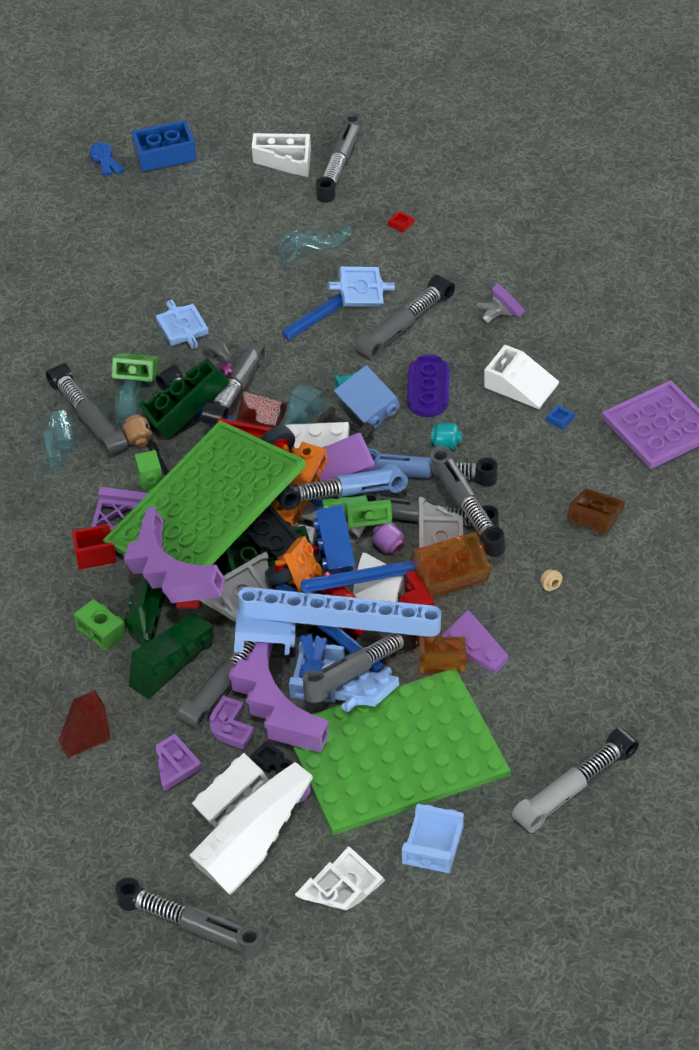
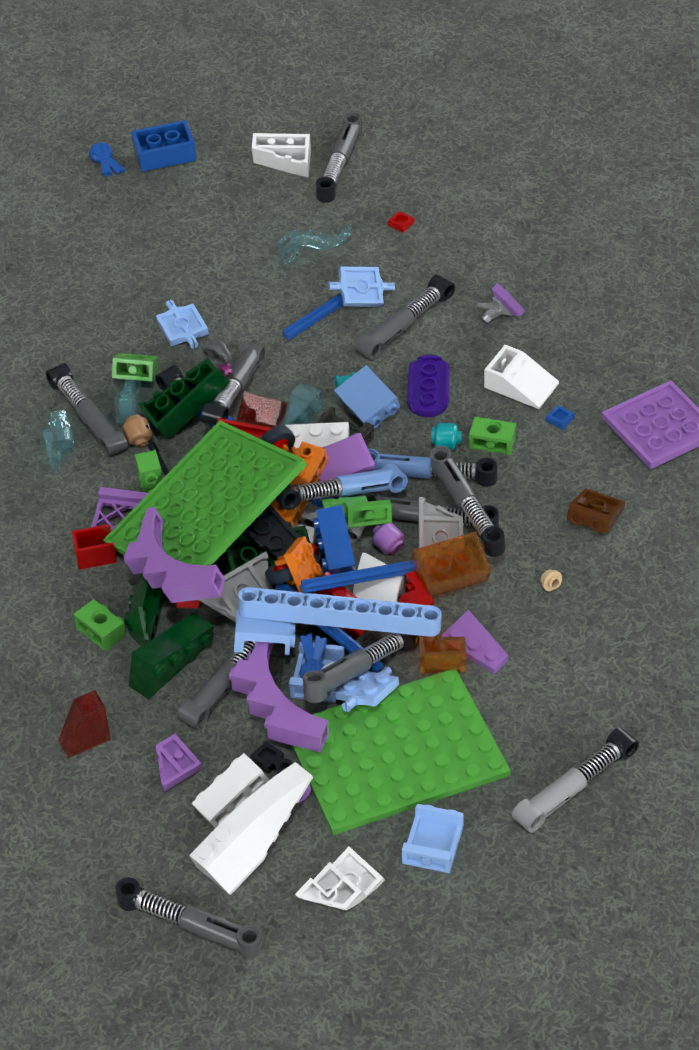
medium lavender plate [210,695,254,750] -> none
none -> bright green brick [469,417,516,455]

